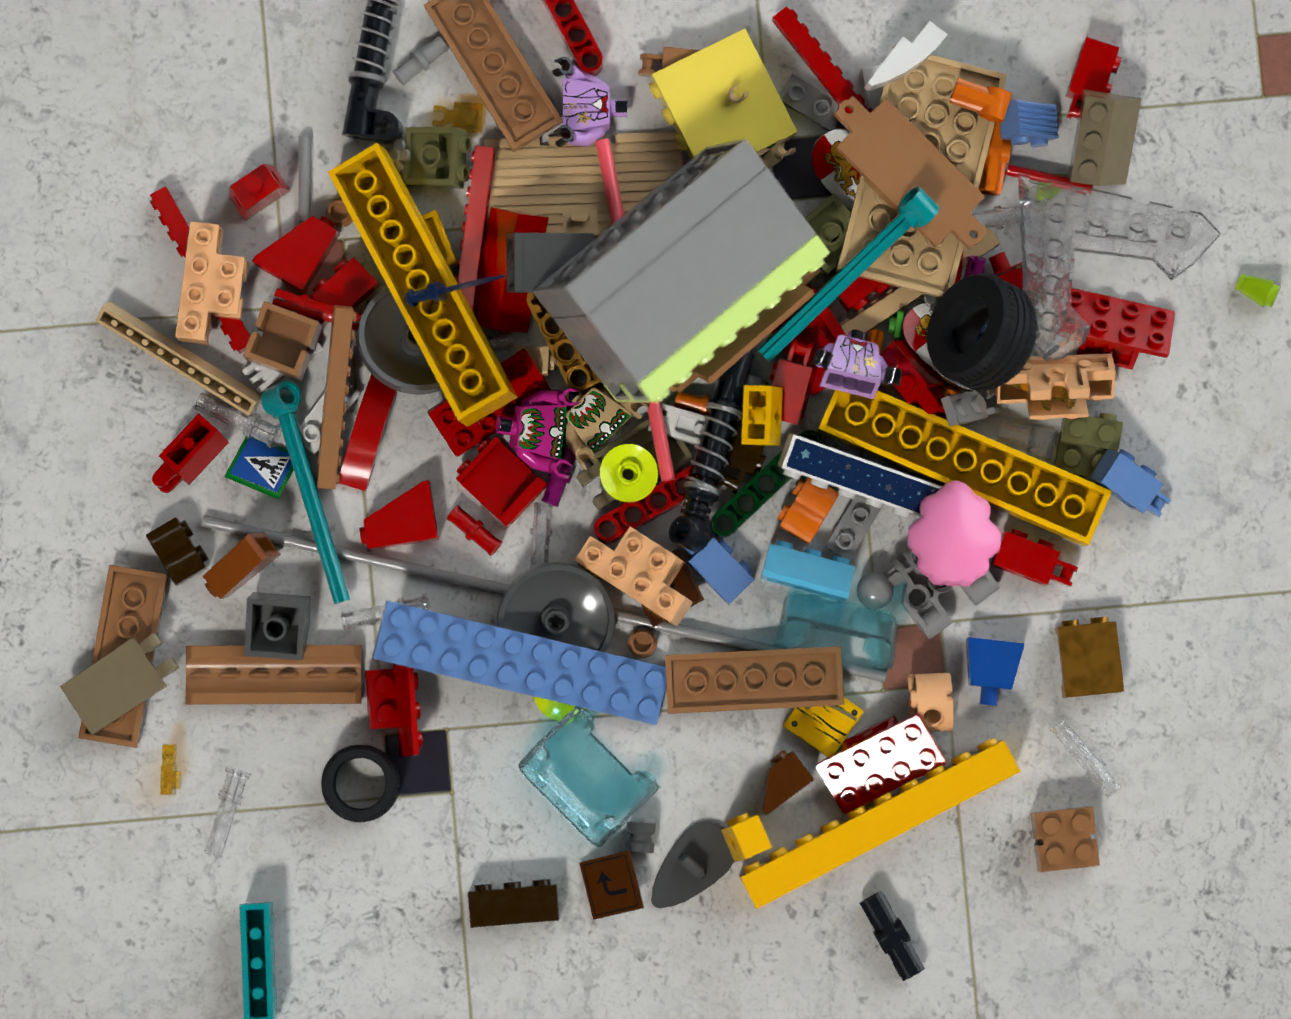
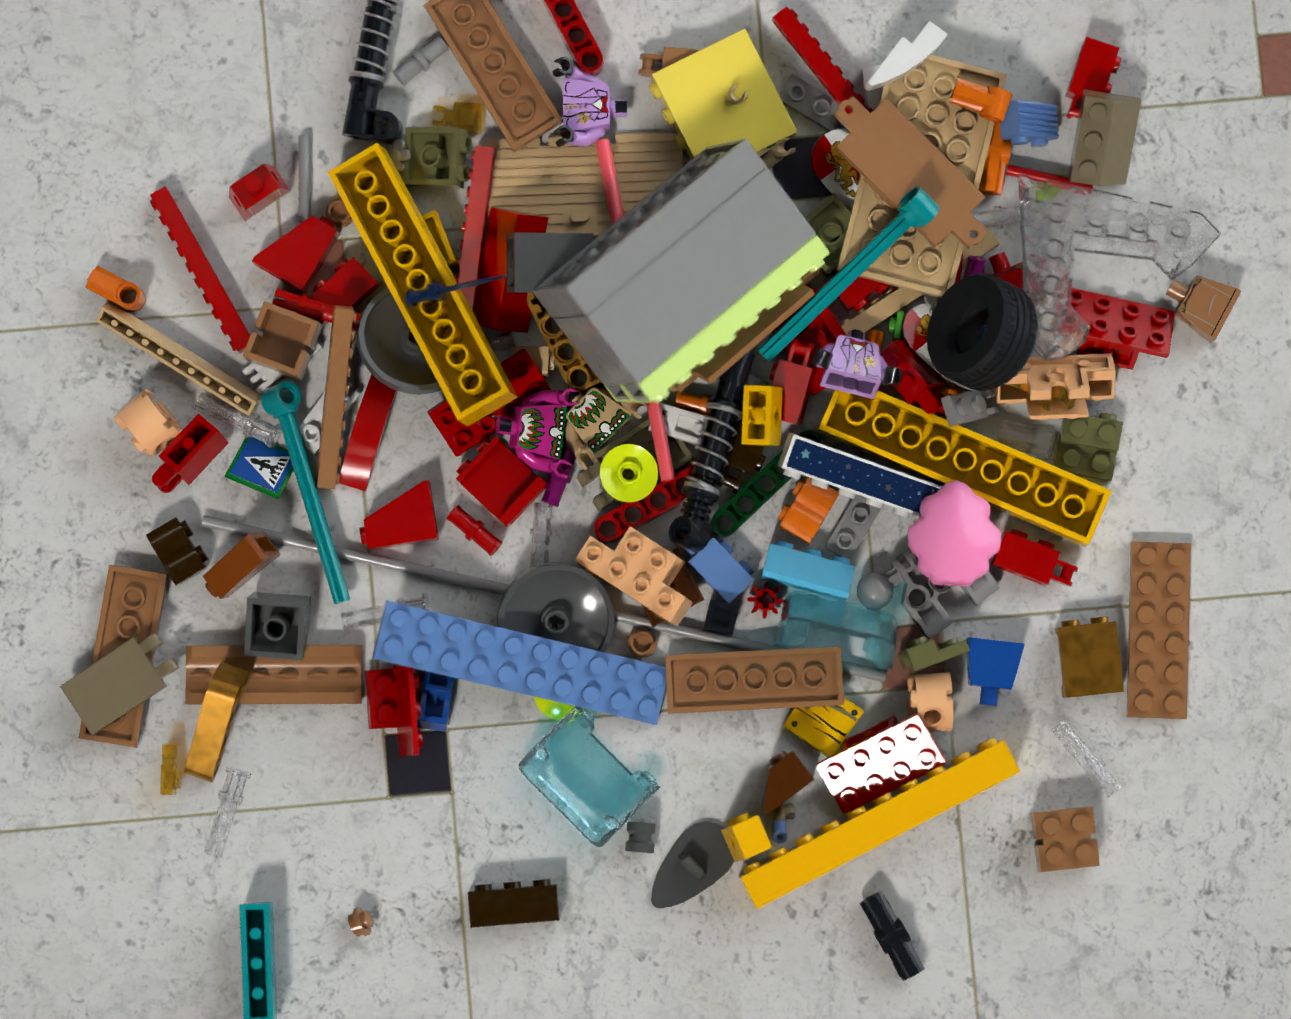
light nougat piece [175,221,249,345] -> none
black tyre [321,745,400,822] -> none
reddish brown piece [579,850,644,920] -> none
medium blue brick [1089,449,1171,518] -> none
lime cone [1235,273,1281,308] -> none
none -> orange piece [86,266,146,312]
none -> light nougat brick [114,389,182,456]
none -> pearl gold beam [184,662,250,783]
none -> medium nougat plate [348,907,373,936]
none -> blue slope [417,671,455,732]
none -> black brick [703,599,739,636]
none -> red gear [747,582,784,619]
none -> arm [771,803,795,843]
none -> olive plate [898,636,970,673]
none -> medium nougat plate [1126,541,1191,719]
none -> medium nougat torso [1166,276,1241,343]

